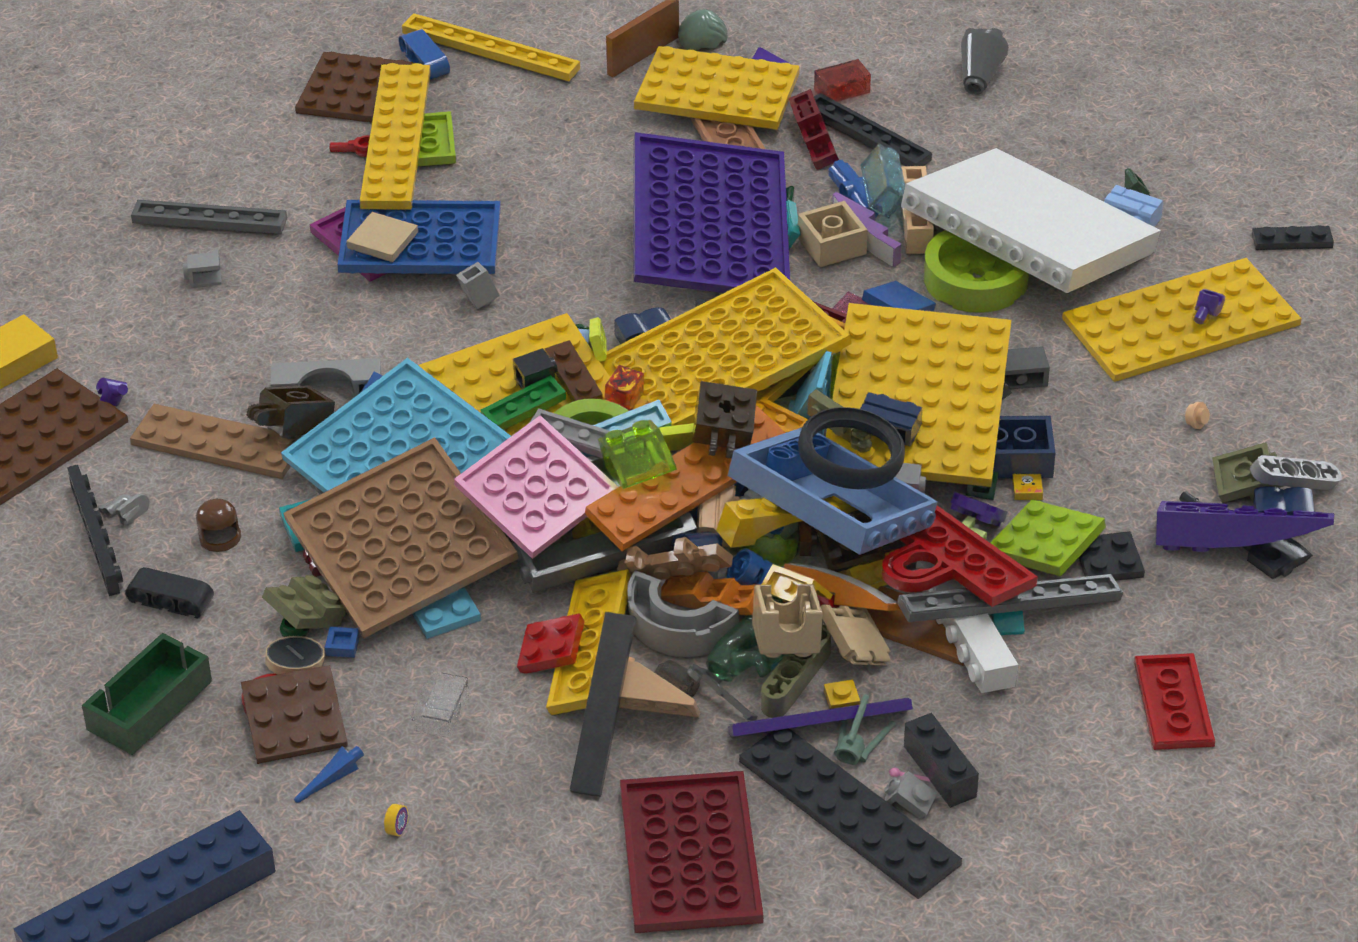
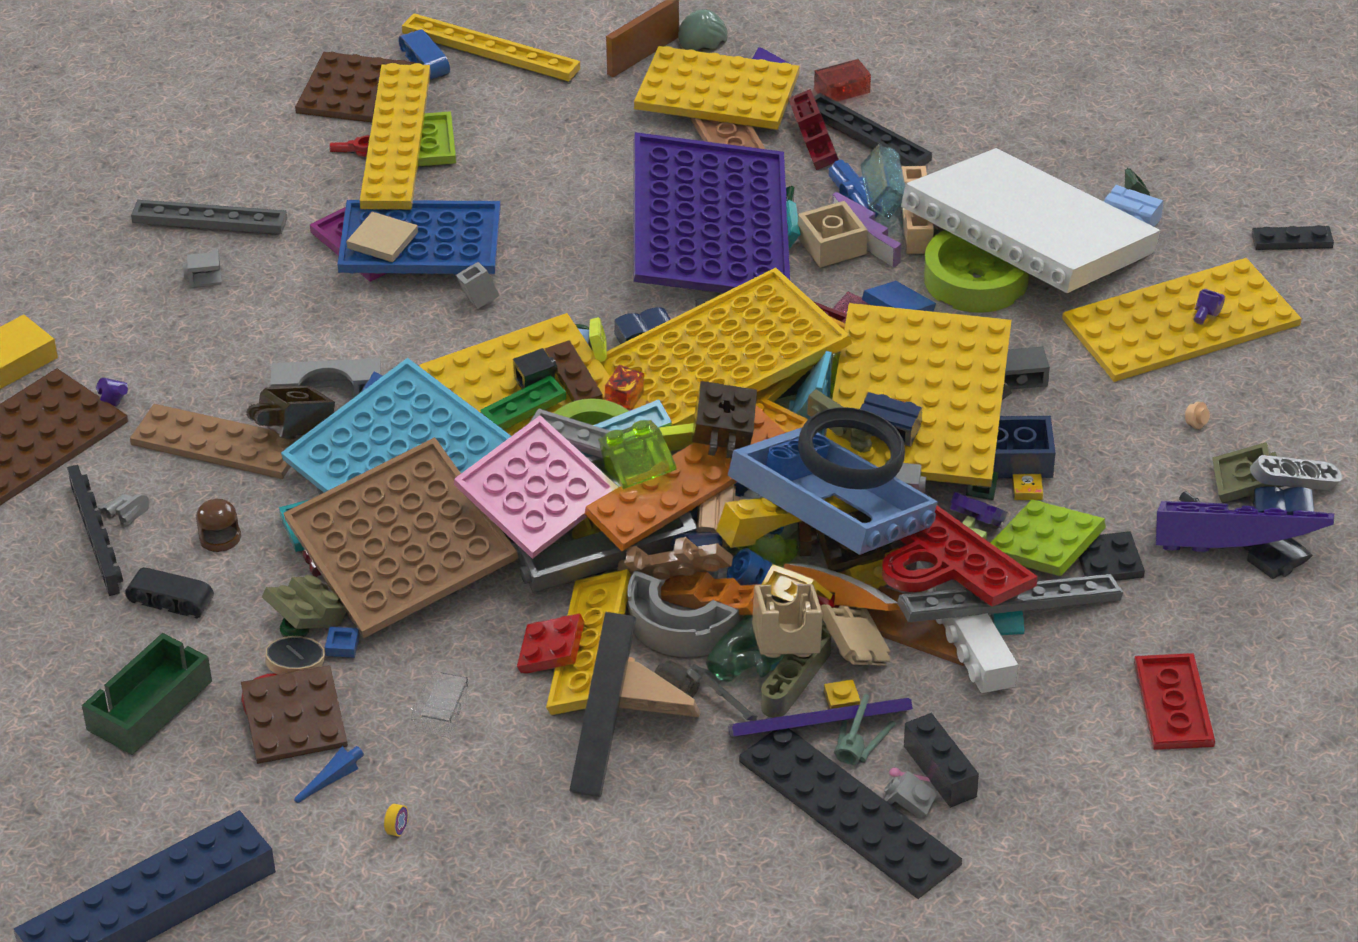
medium azure plate [412,587,481,639] -> none
dark red plate [620,771,764,933] -> none
dark grey cone [961,28,1009,95] -> none

